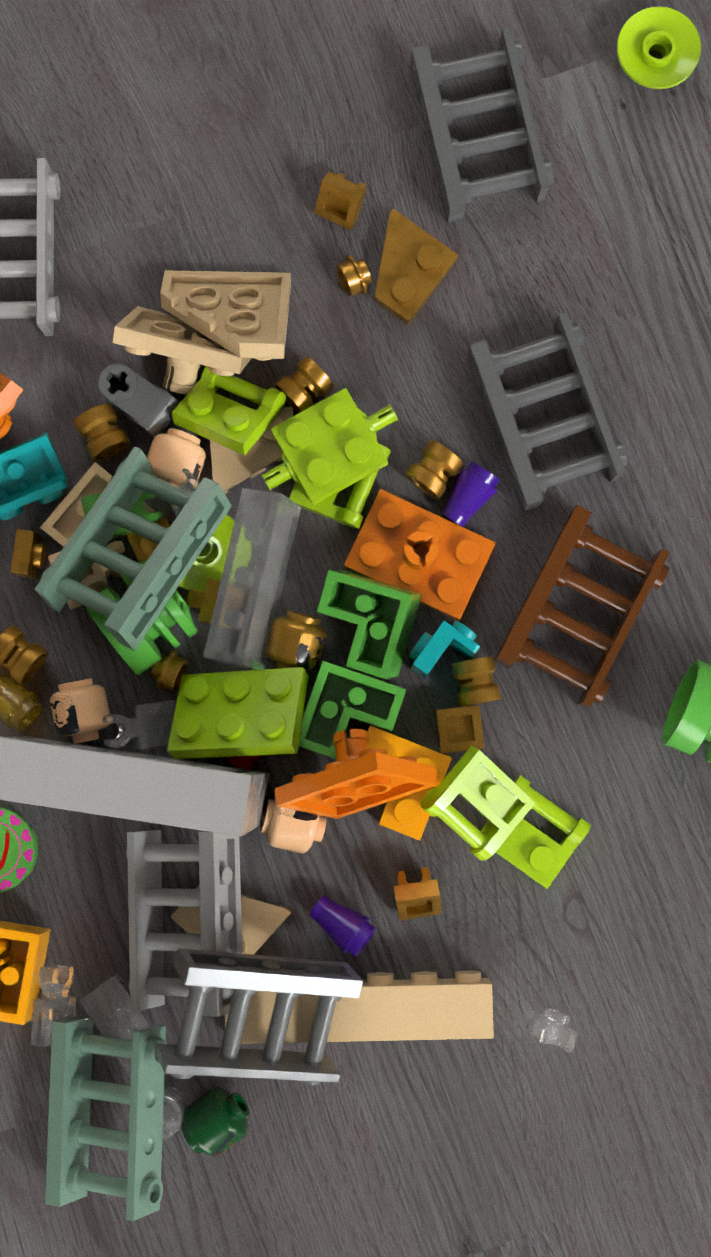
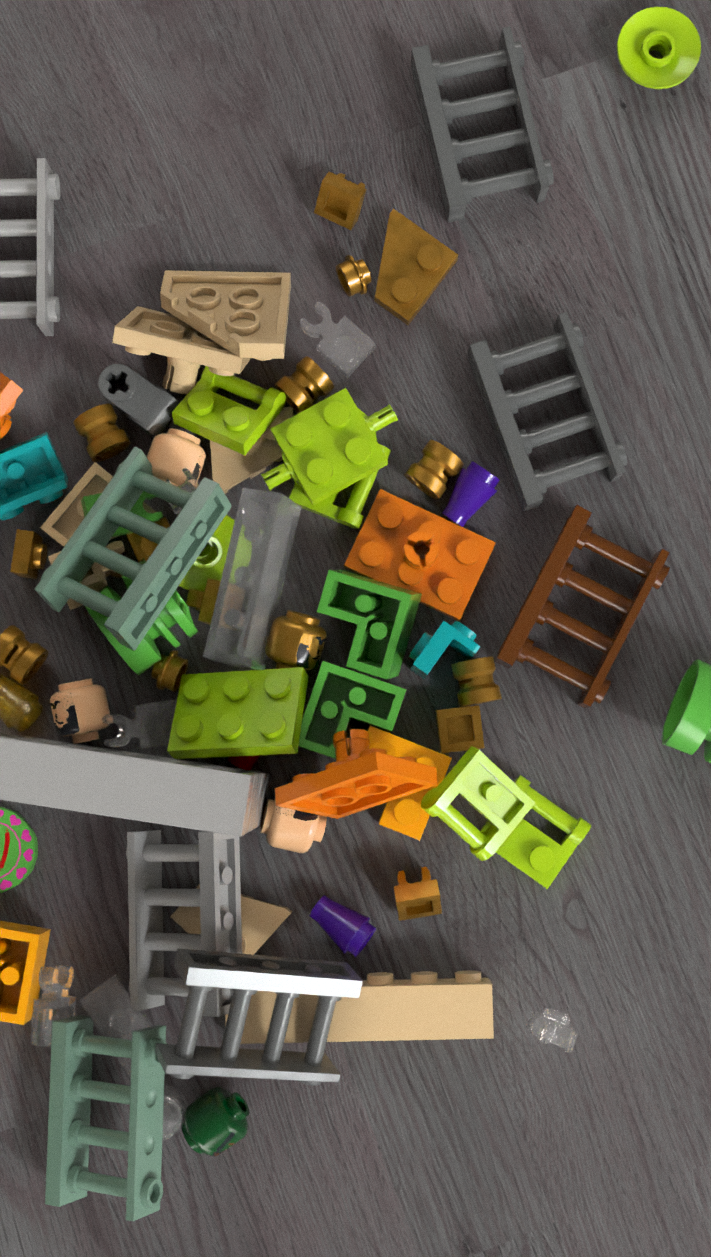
none -> clear plate [300,302,376,378]

